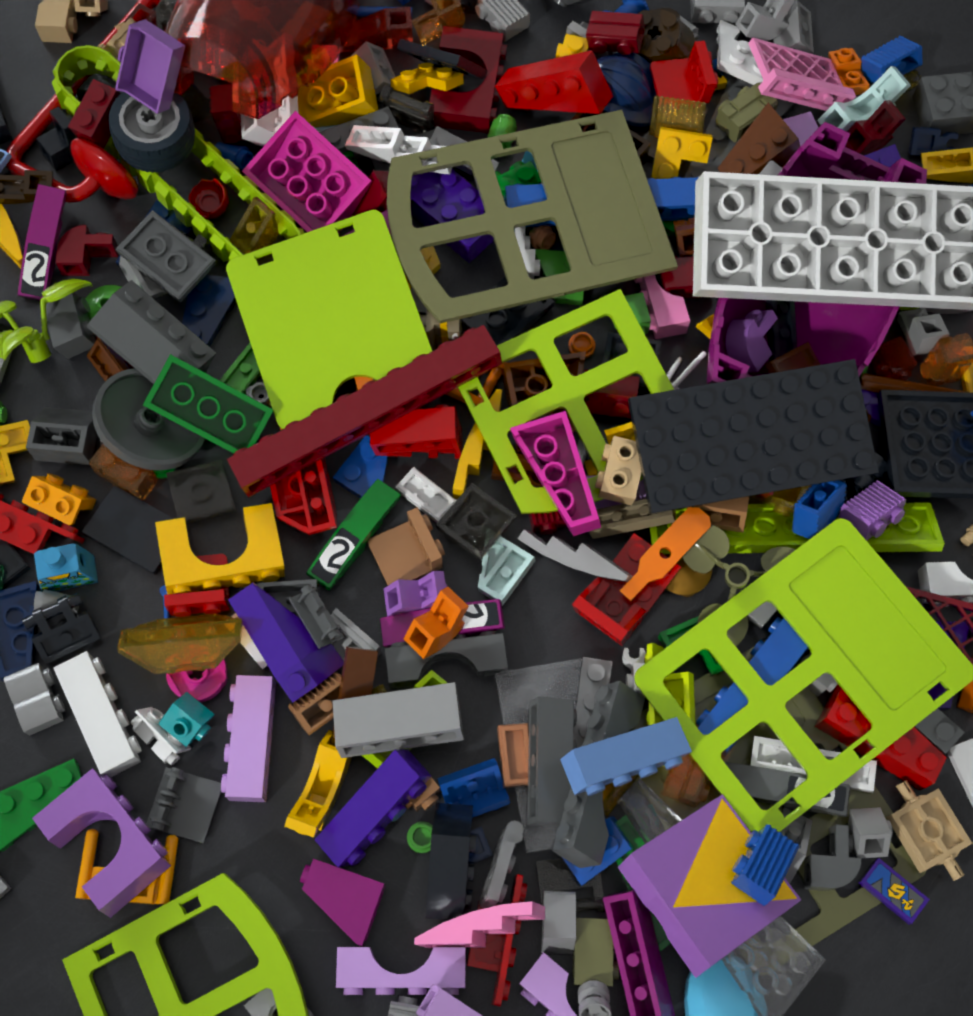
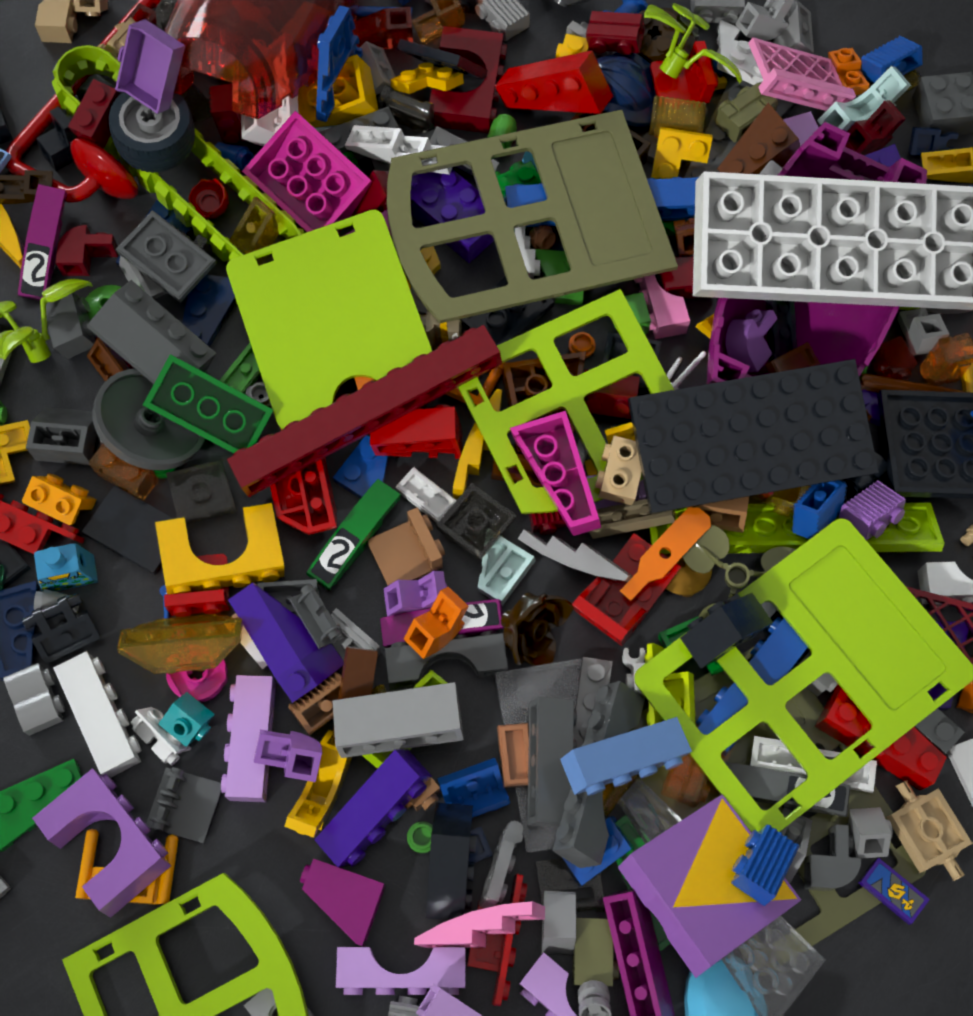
none -> medium lavender brick [254,729,322,782]
none -> blue wing [316,6,363,122]
none -> dark brown brick [501,592,574,667]
none -> lime plant [644,3,742,84]
none -> black brick [680,593,773,668]

